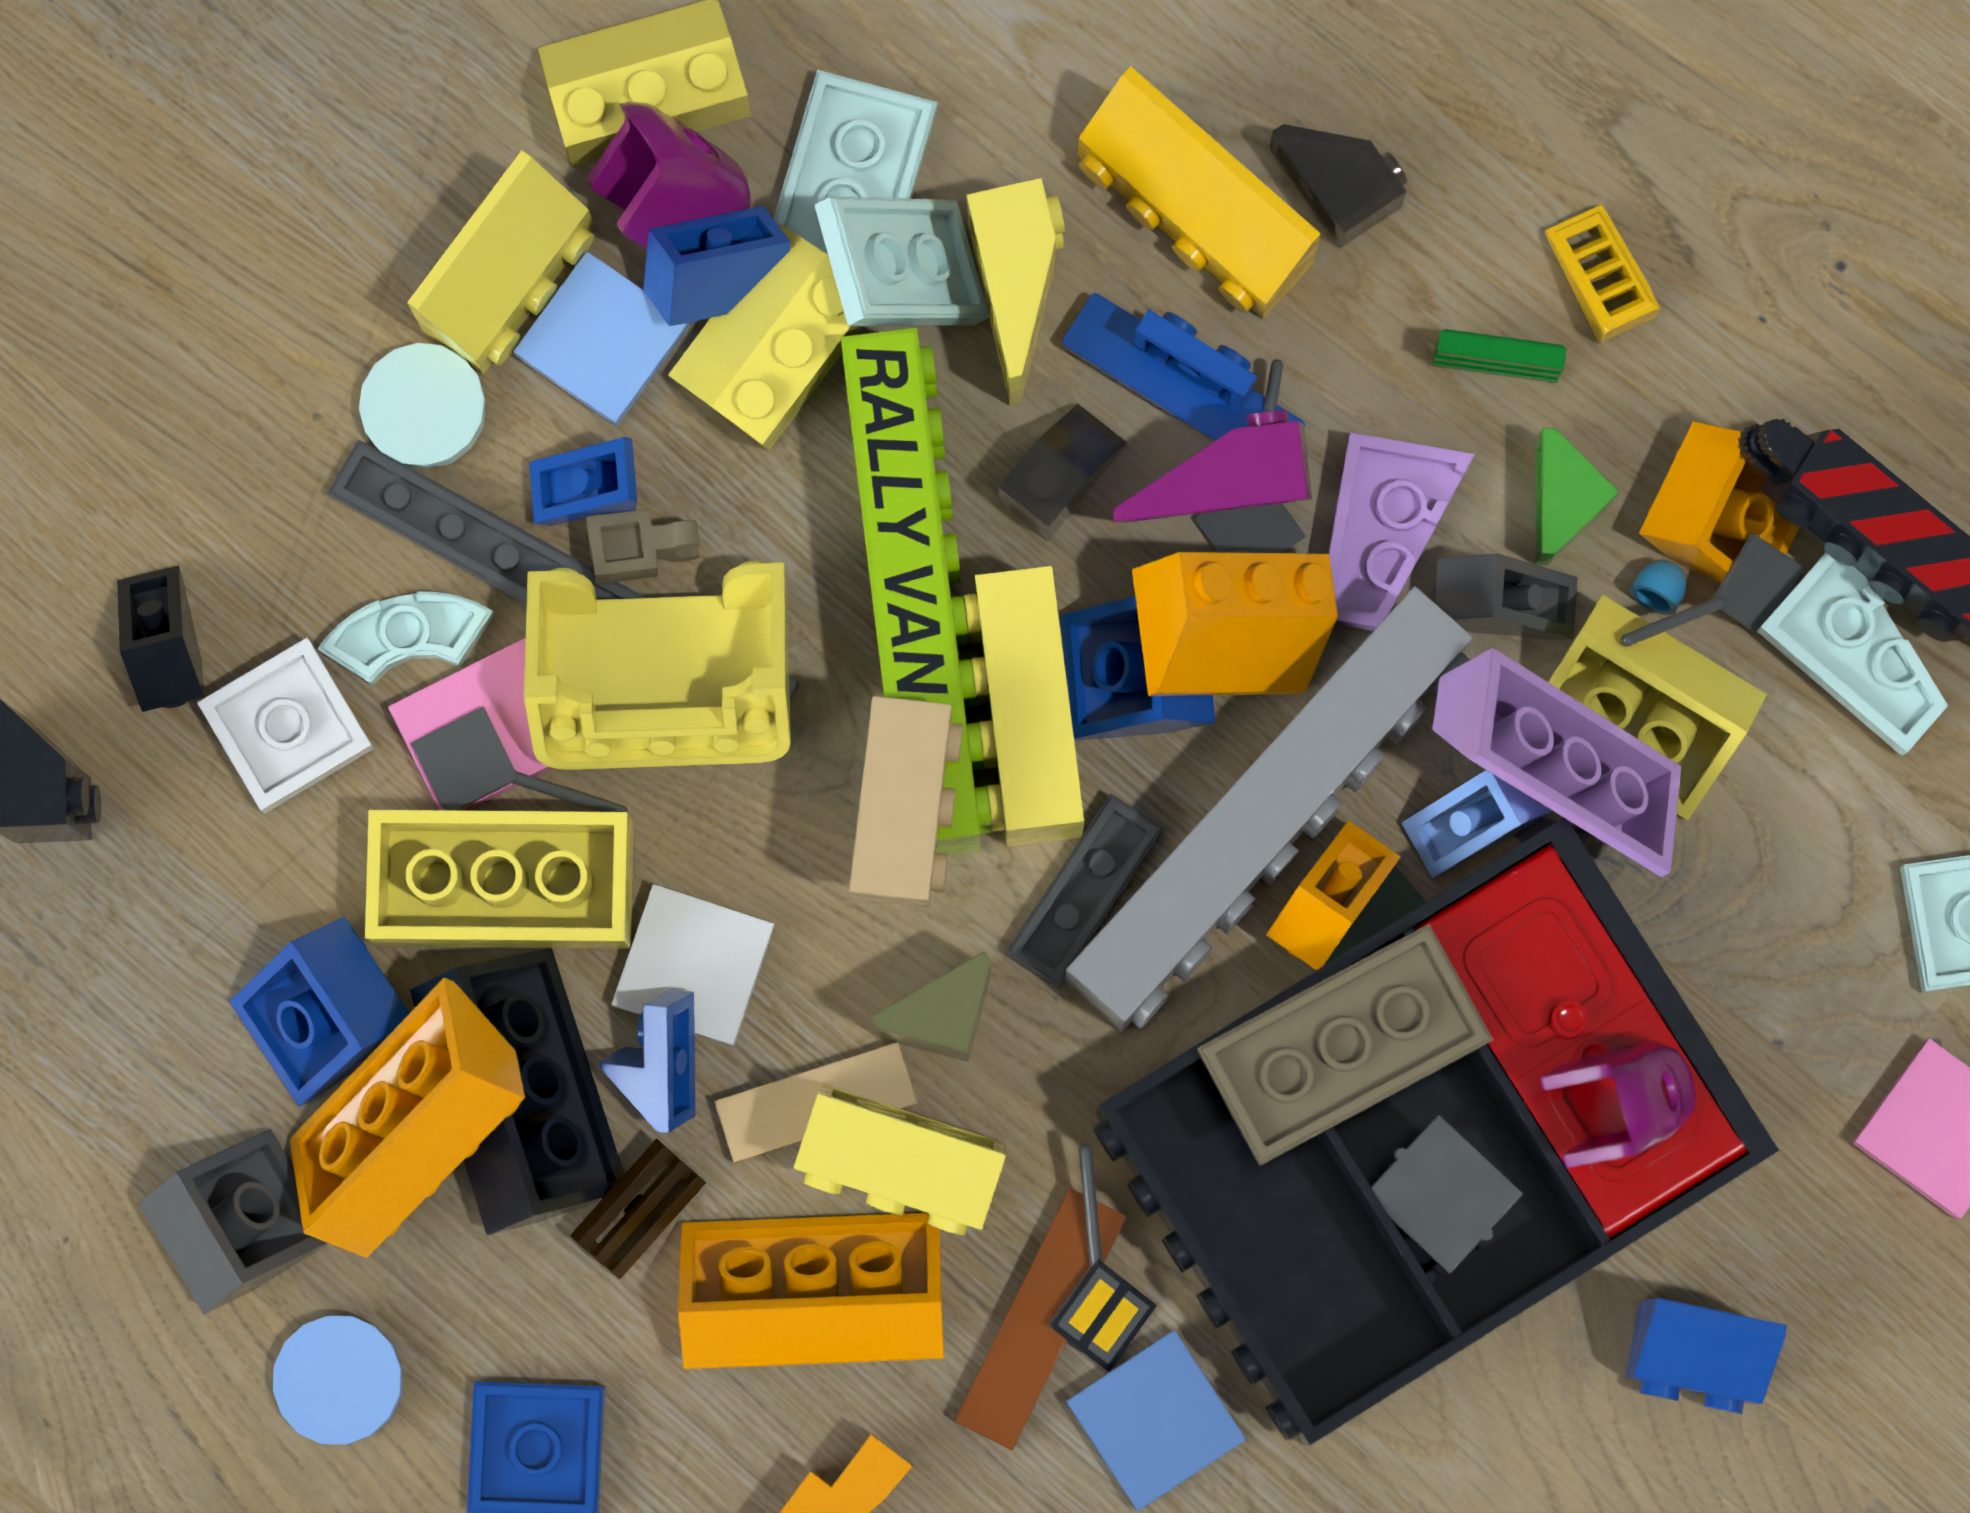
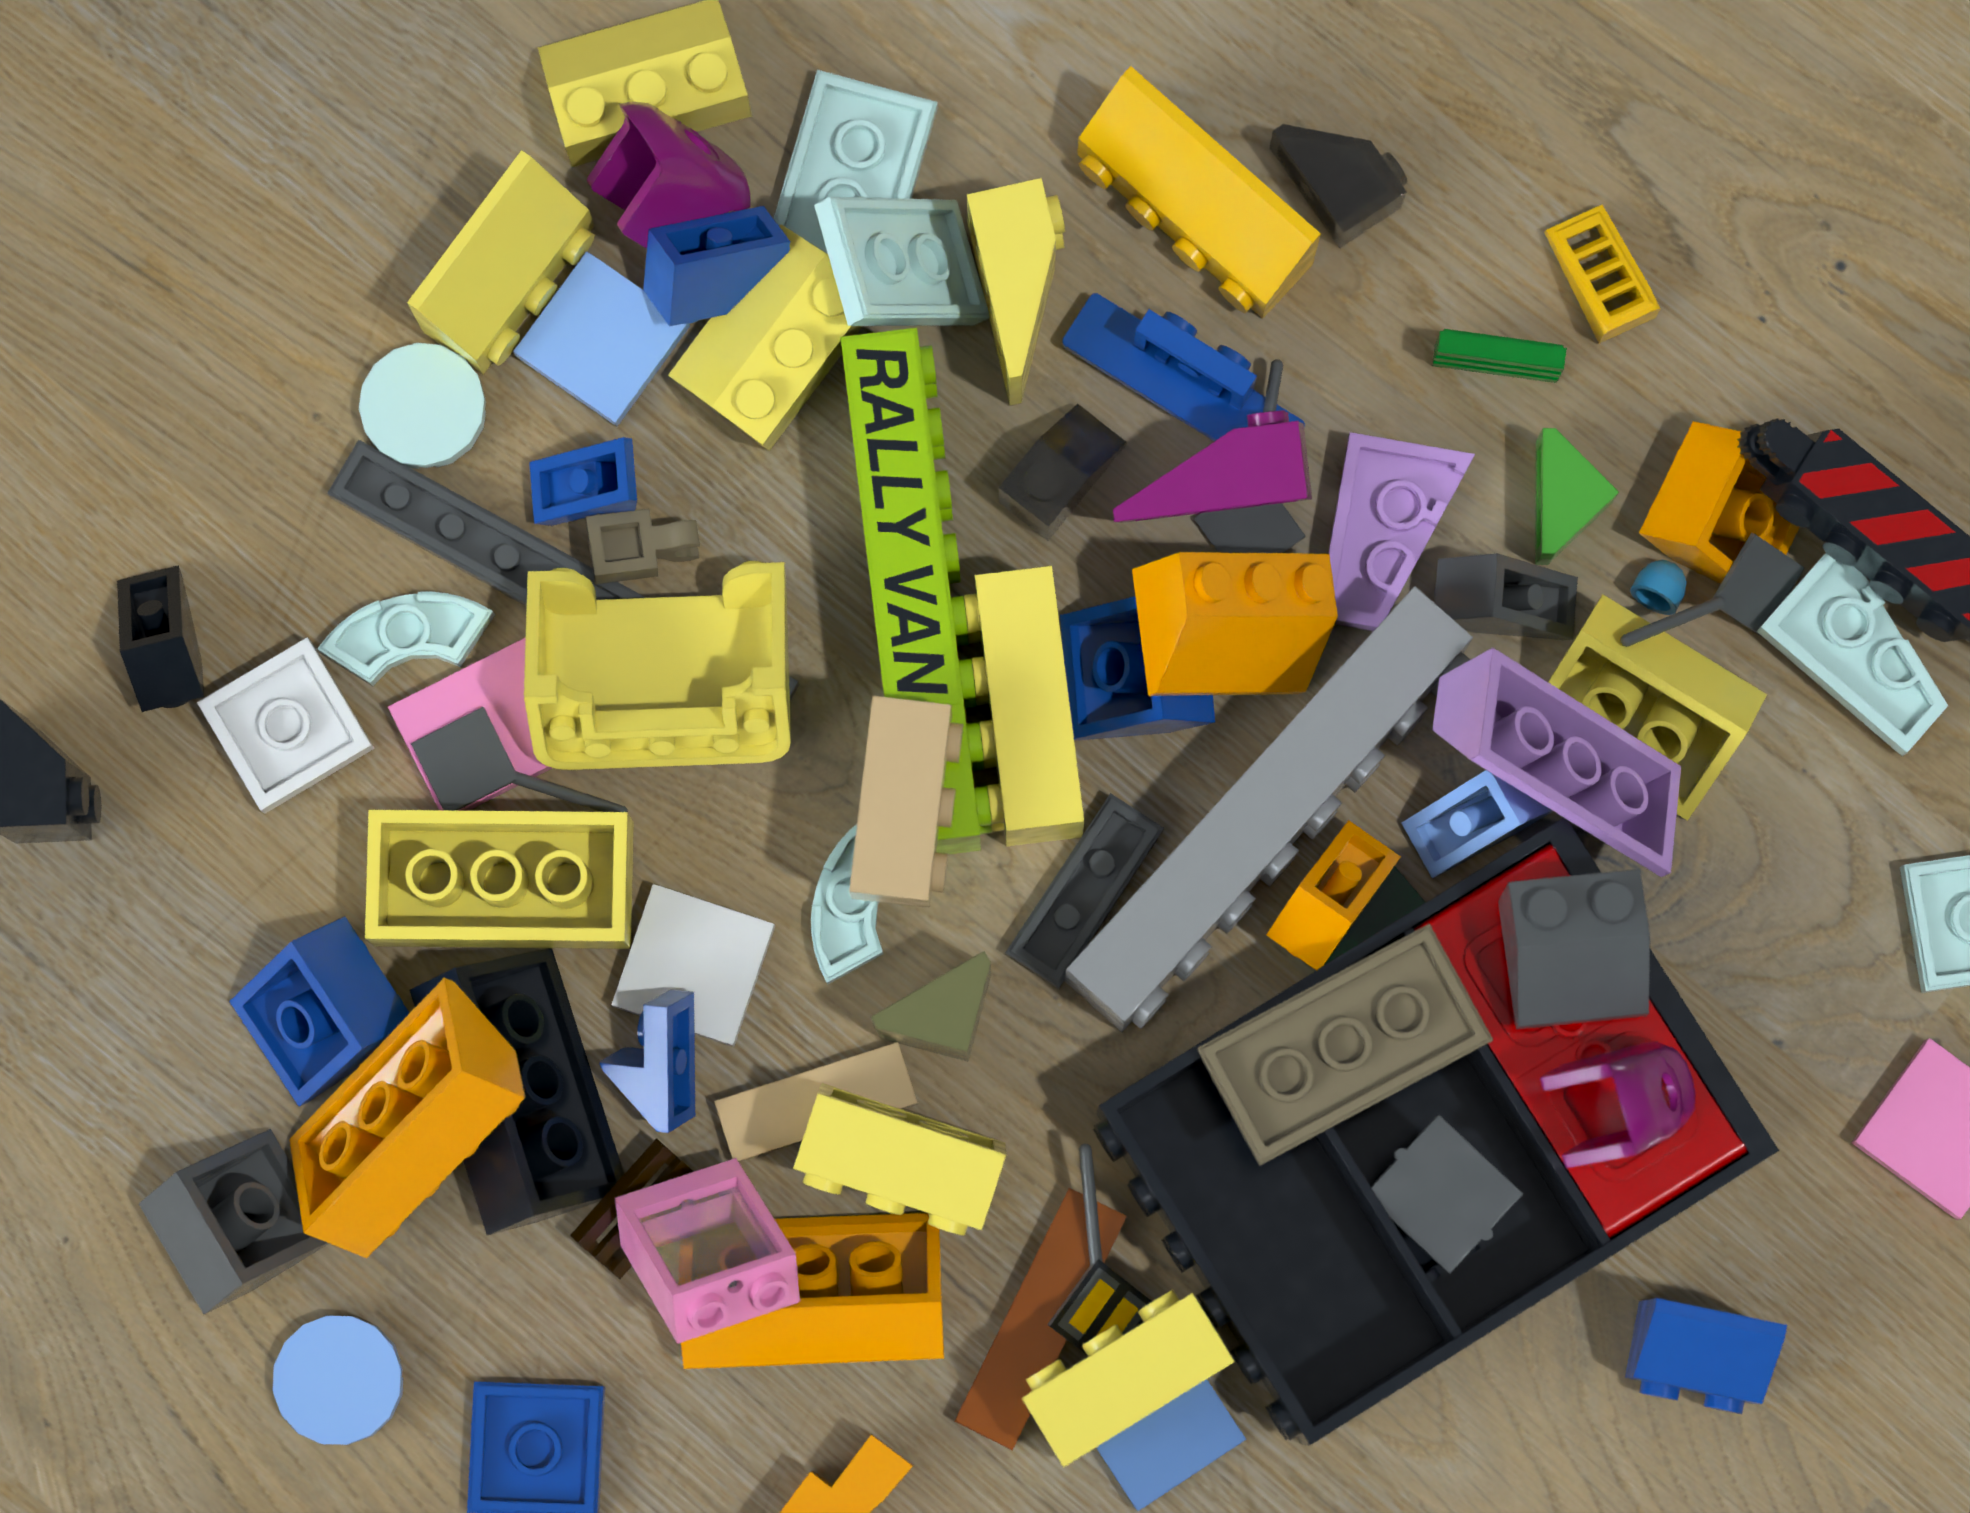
none -> bright pink window [615,1158,800,1344]
none -> light aqua tile [811,824,883,985]
none -> light yellow brick [1021,1290,1234,1467]
none -> dark grey slope [1498,869,1650,1029]

